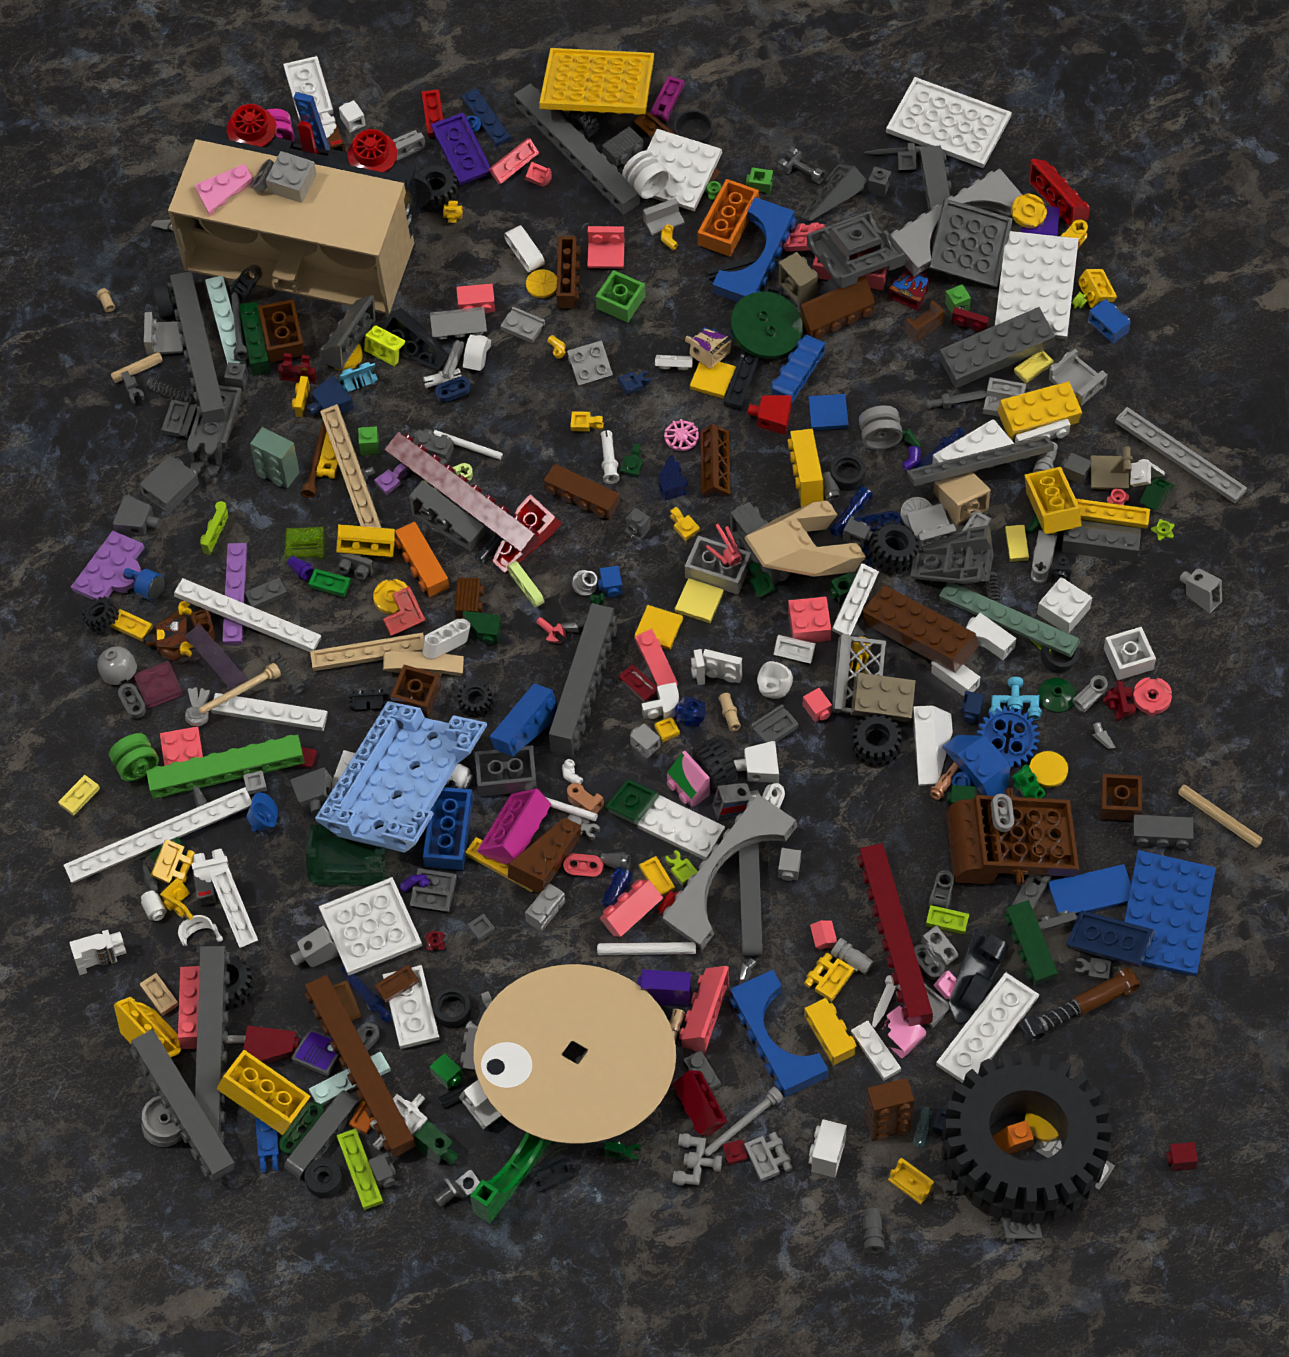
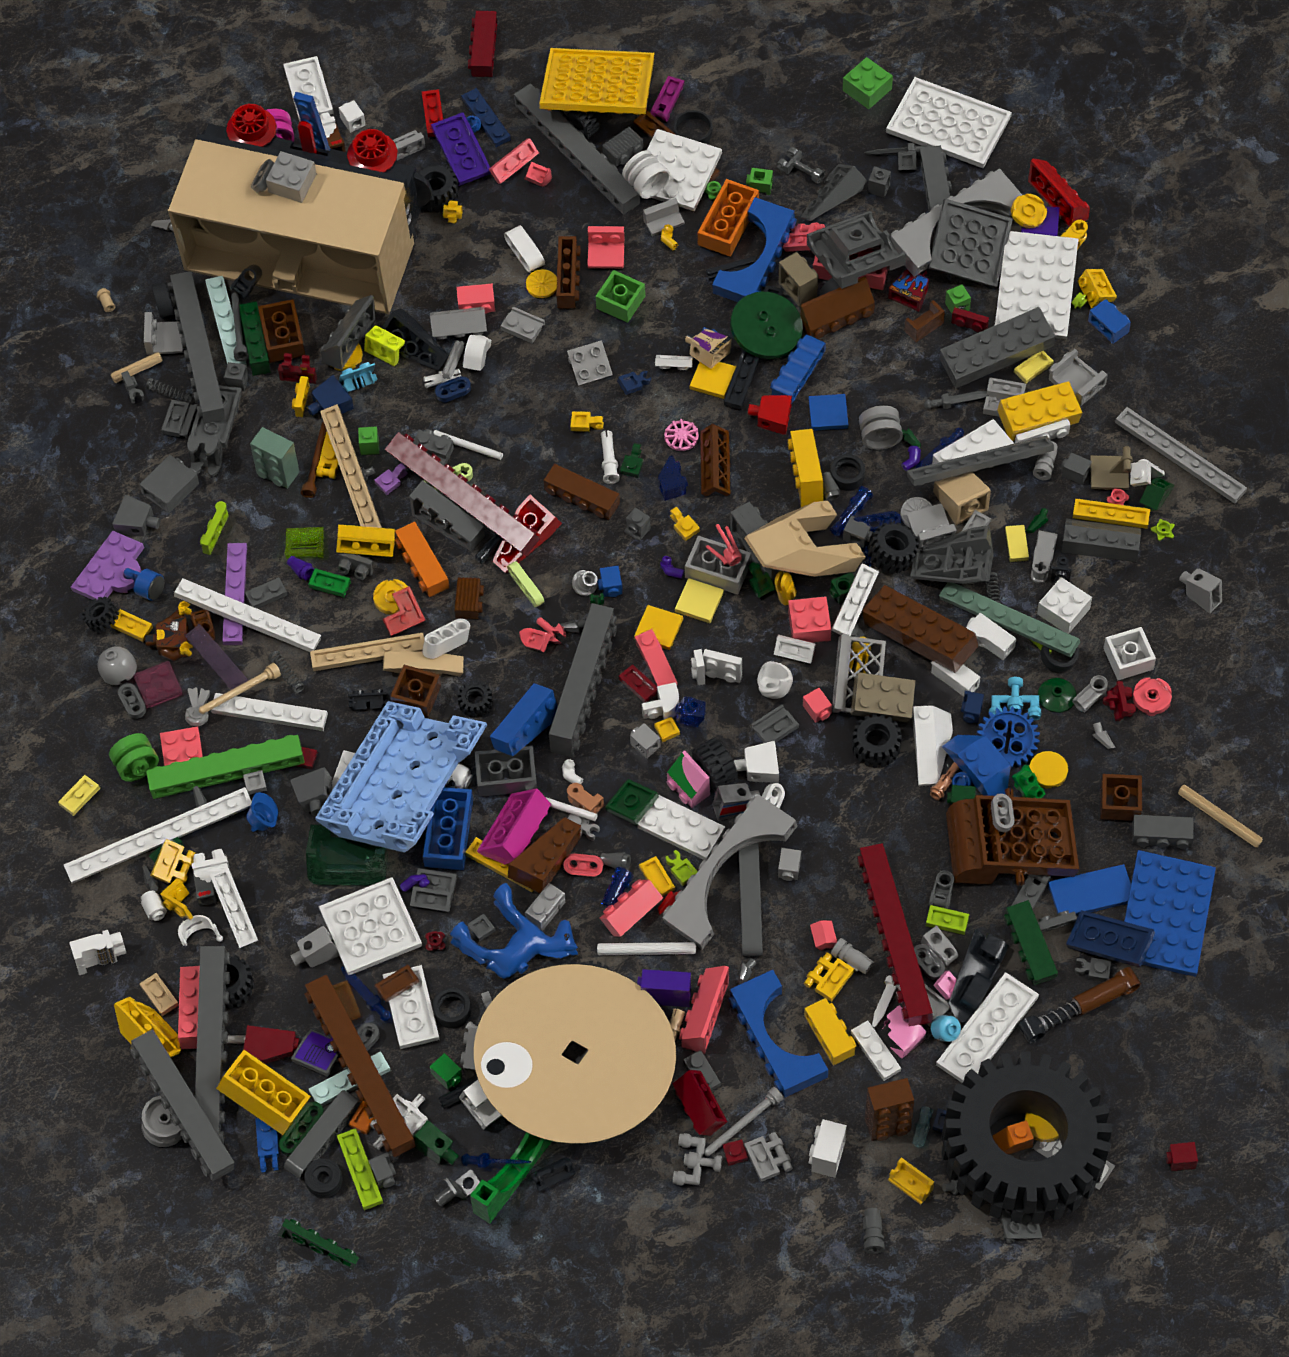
bright pink wing [195,164,253,216] -> none
dark green slope [463,611,502,645] -> none
yellow arm [547,335,565,359] -> none
dark green plate [604,1141,641,1162] -> none
tan pin [718,693,741,731] -> none
yellow brick [1025,467,1082,534] -> none
none -> dark green wing [277,1219,359,1269]
none -> blue animal [450,883,578,979]
none -> clear blue sword [461,1153,532,1168]
none -> dark red brick [468,11,497,77]
none -> coral plate [519,628,551,652]
none -> dark purple arm [660,556,684,579]
none -> yellow arm [775,571,797,605]
none -> bright green brick [843,57,893,109]
none -> medium azure head [931,1015,961,1042]

